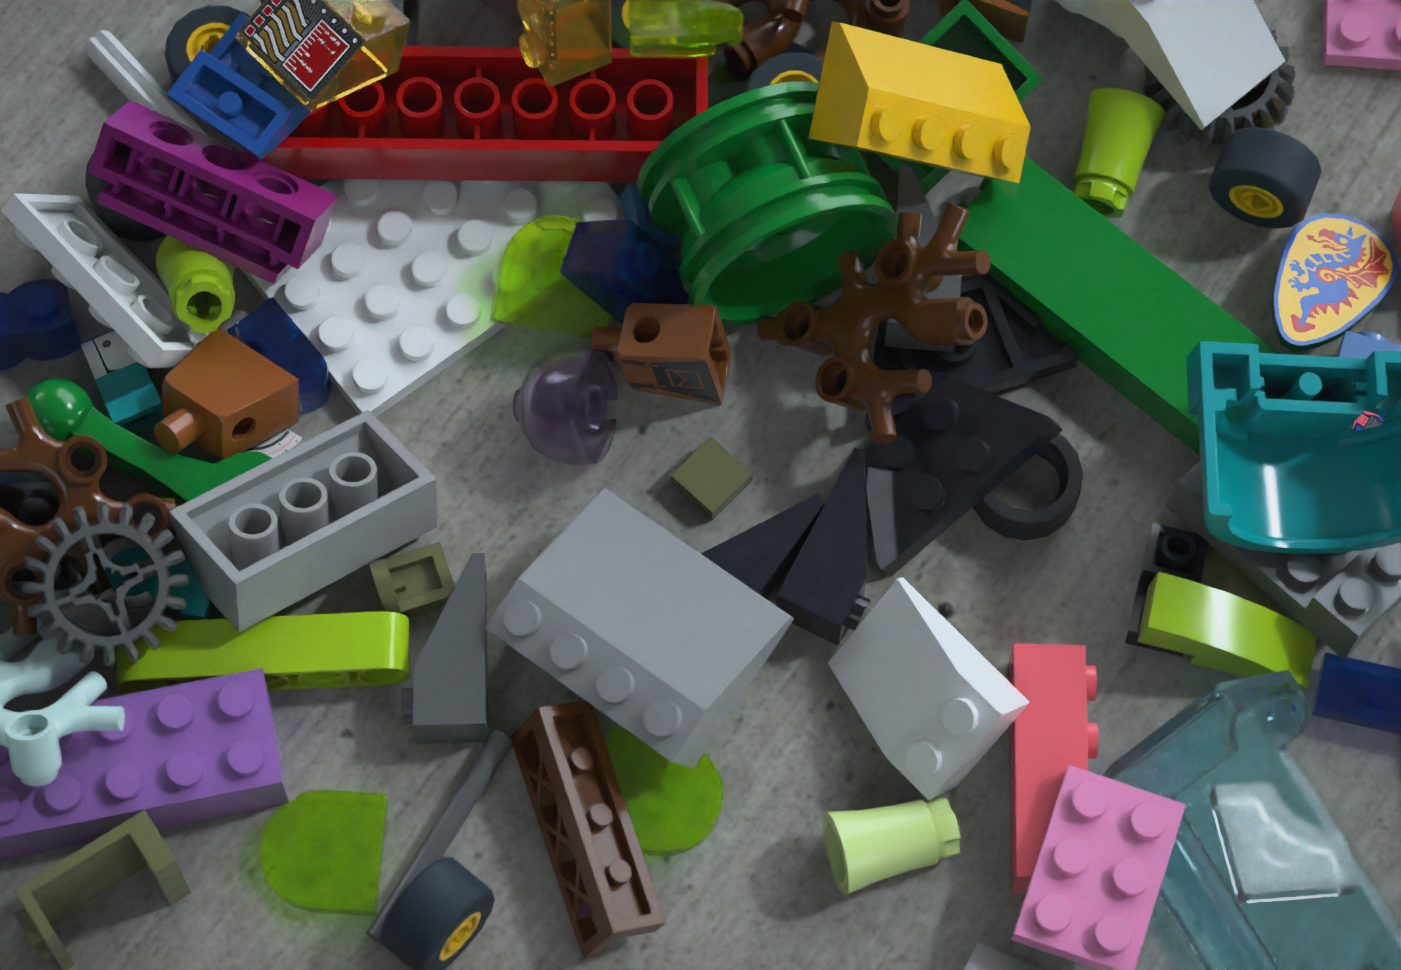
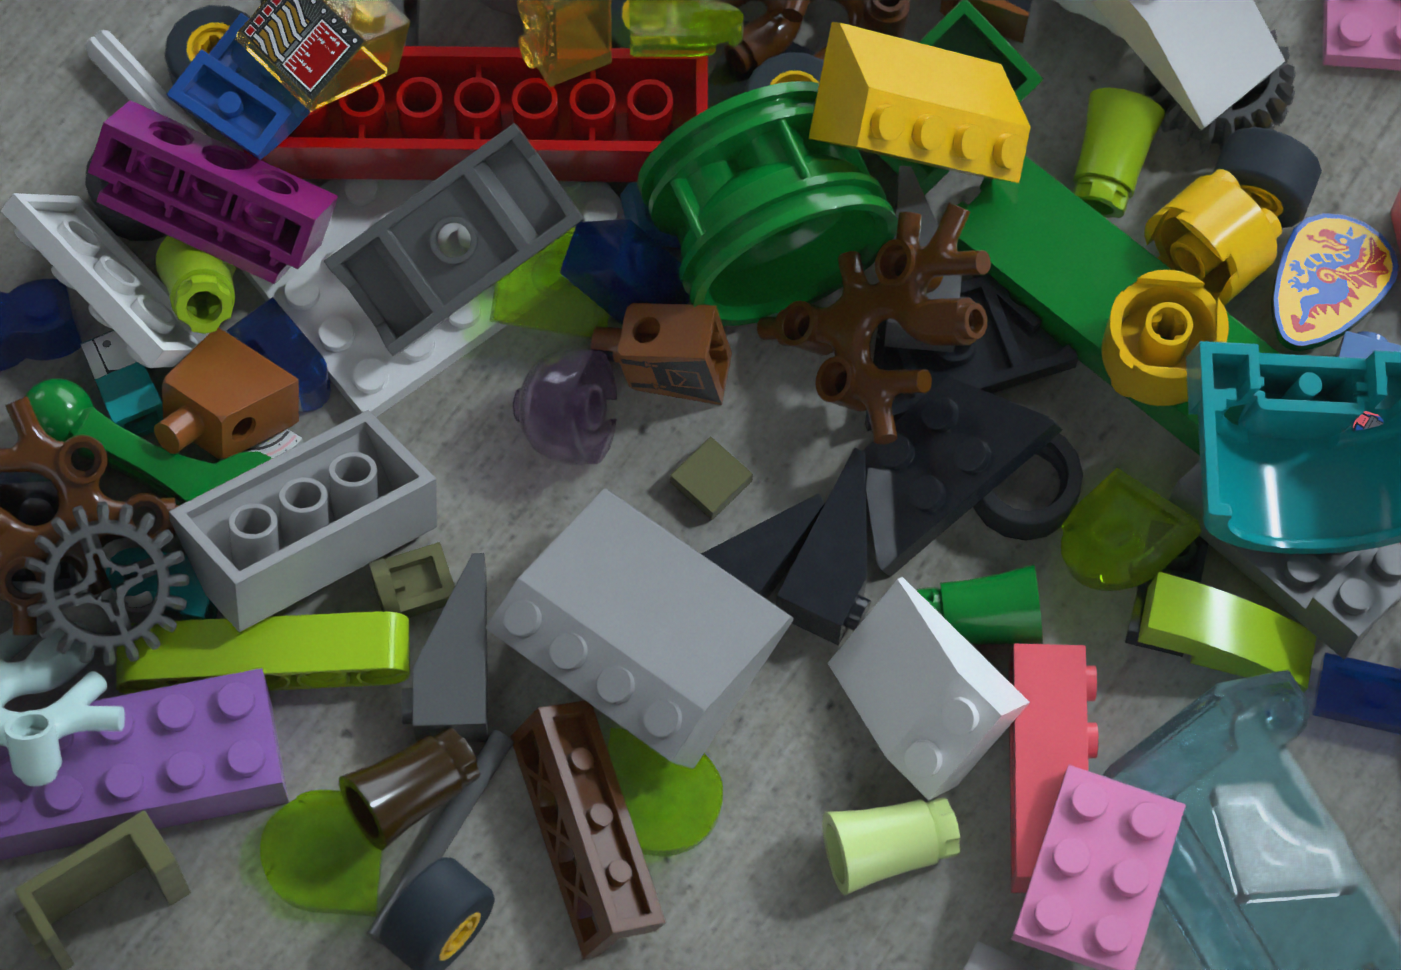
none -> dark grey piece [324,123,585,357]
none -> dark brown plant [339,728,481,851]
none -> green plant [917,564,1043,645]
none -> clear neon green tile [1061,468,1202,591]
none -> yellow brick [1102,270,1229,406]
none -> yellow brick [1144,169,1282,306]

